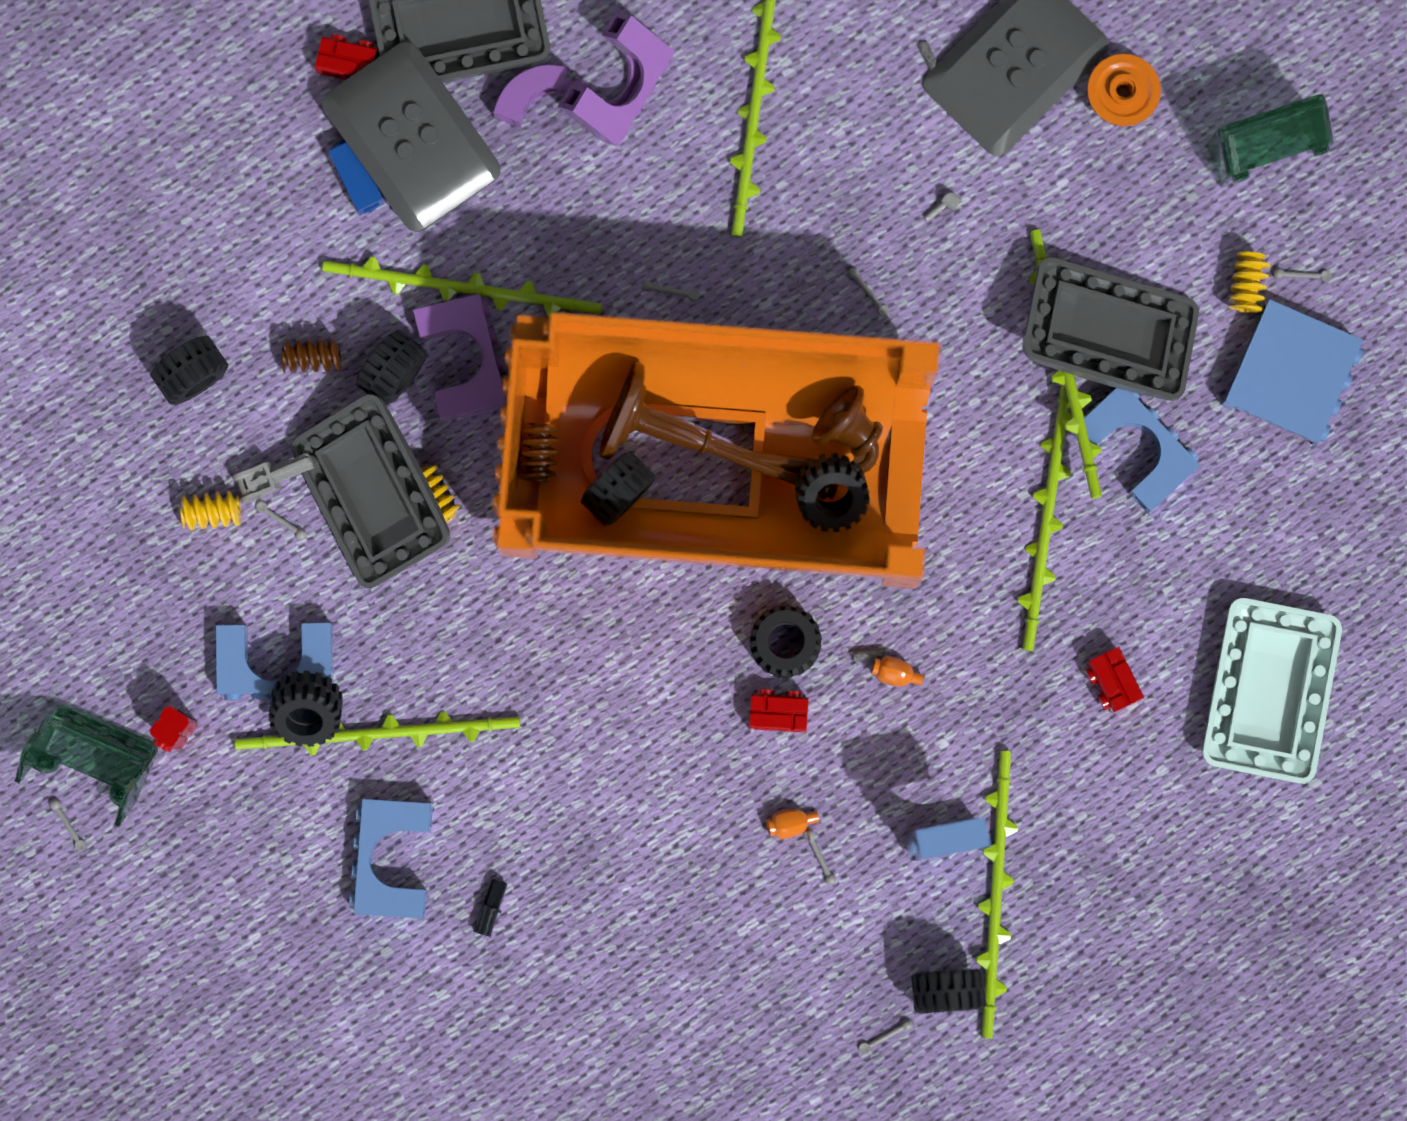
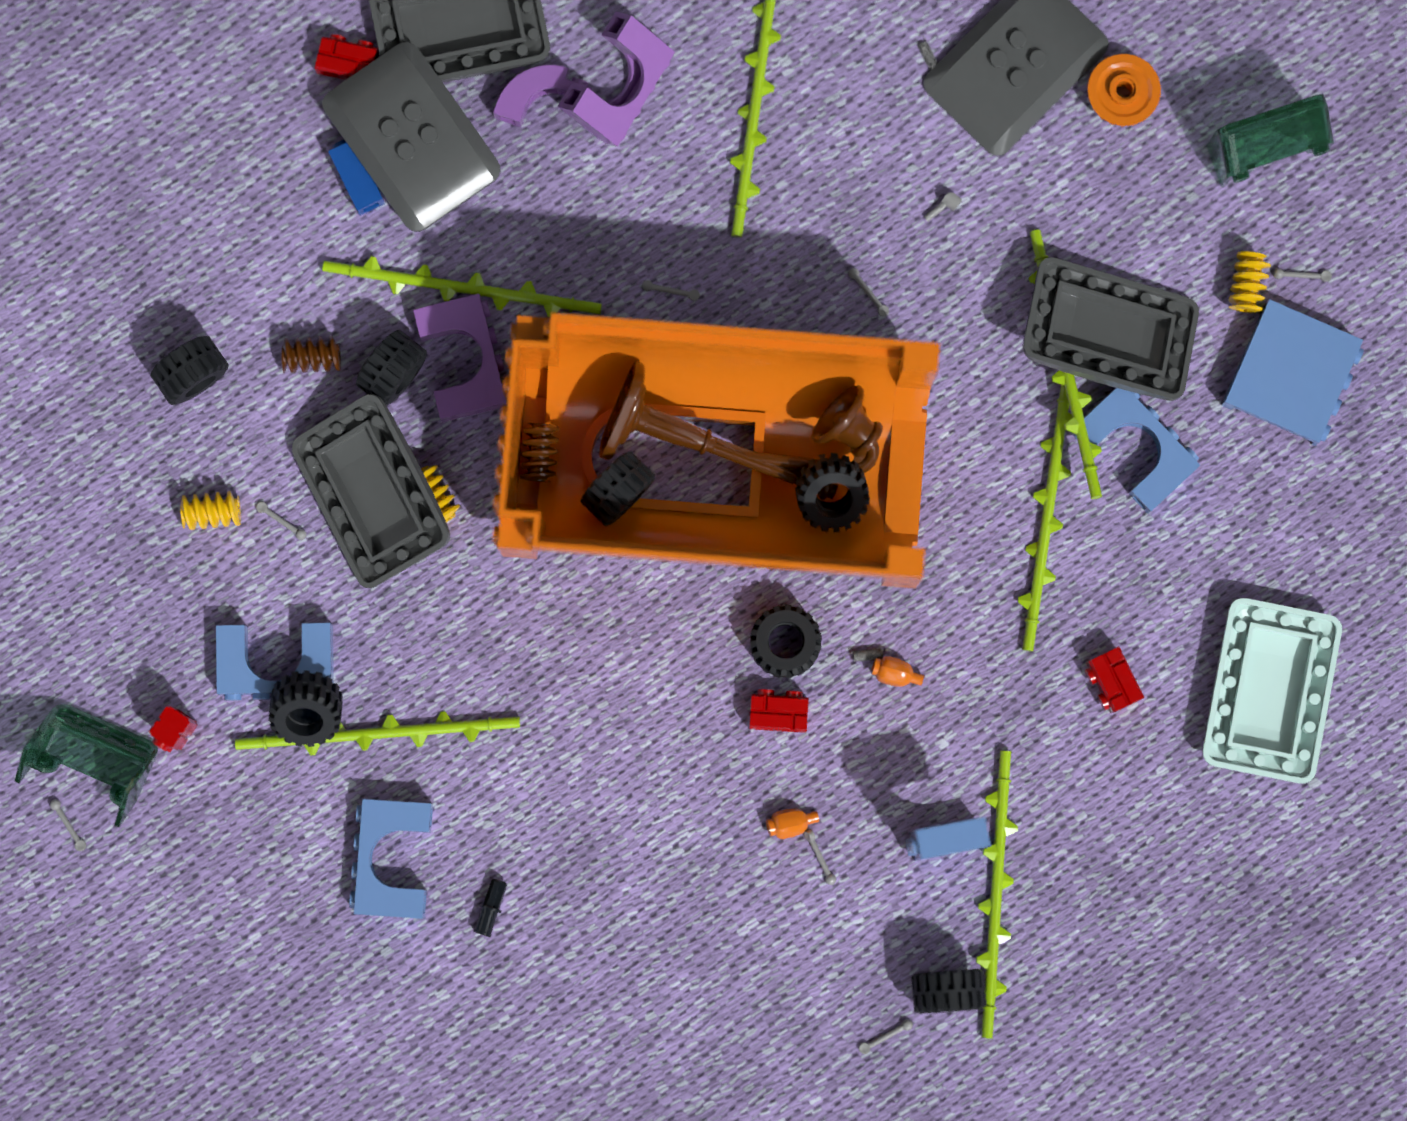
light grey connector [232,453,313,504] -> none

